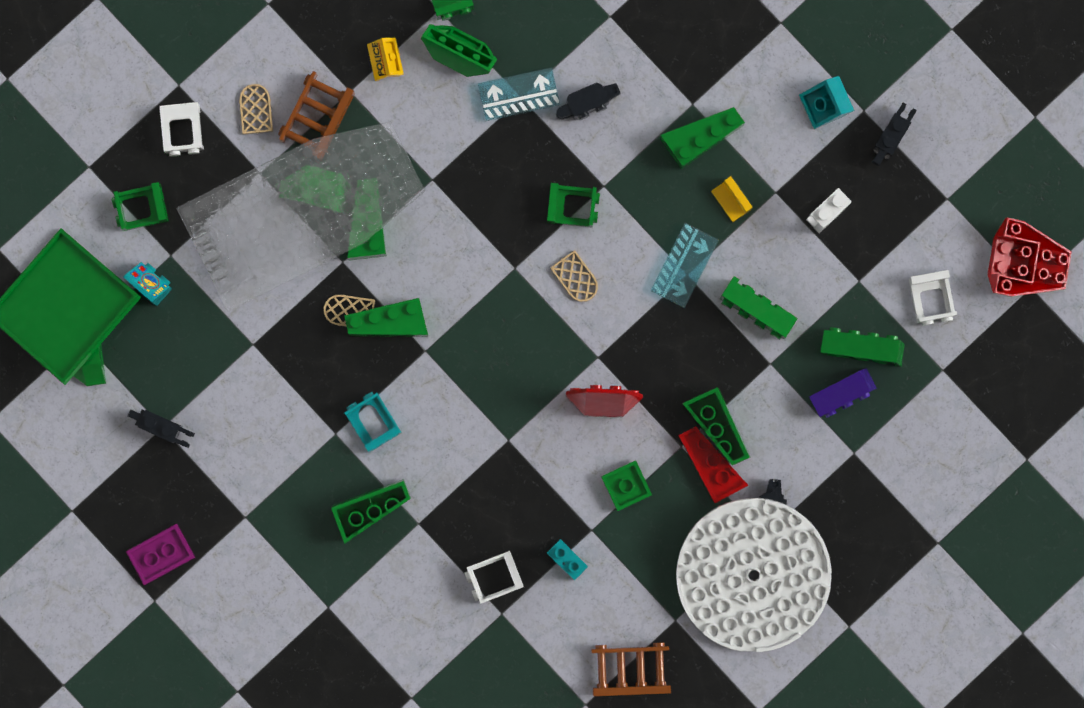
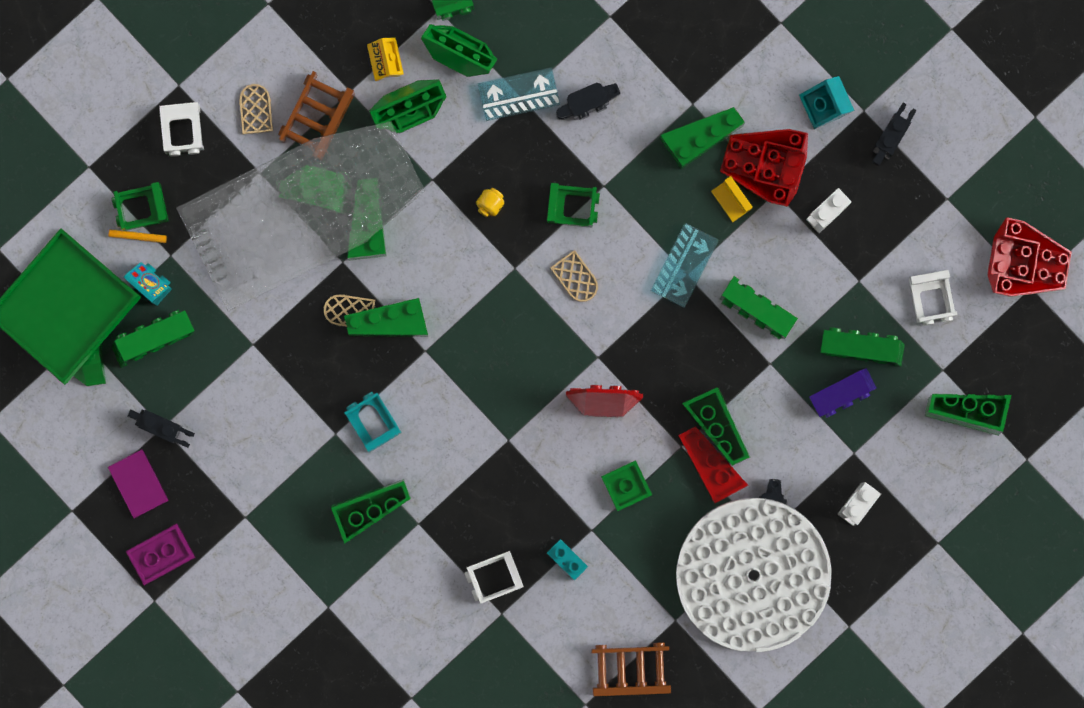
none -> light orange bar [108,229,167,243]
none -> magenta tile [108,450,169,518]
none -> green wedge [111,310,194,368]
none -> green wedge [369,79,447,133]
none -> yellow head [476,188,504,217]
none -> red wedge [720,129,808,207]
none -> white window [838,482,881,526]
none -> green wedge [924,394,1011,436]

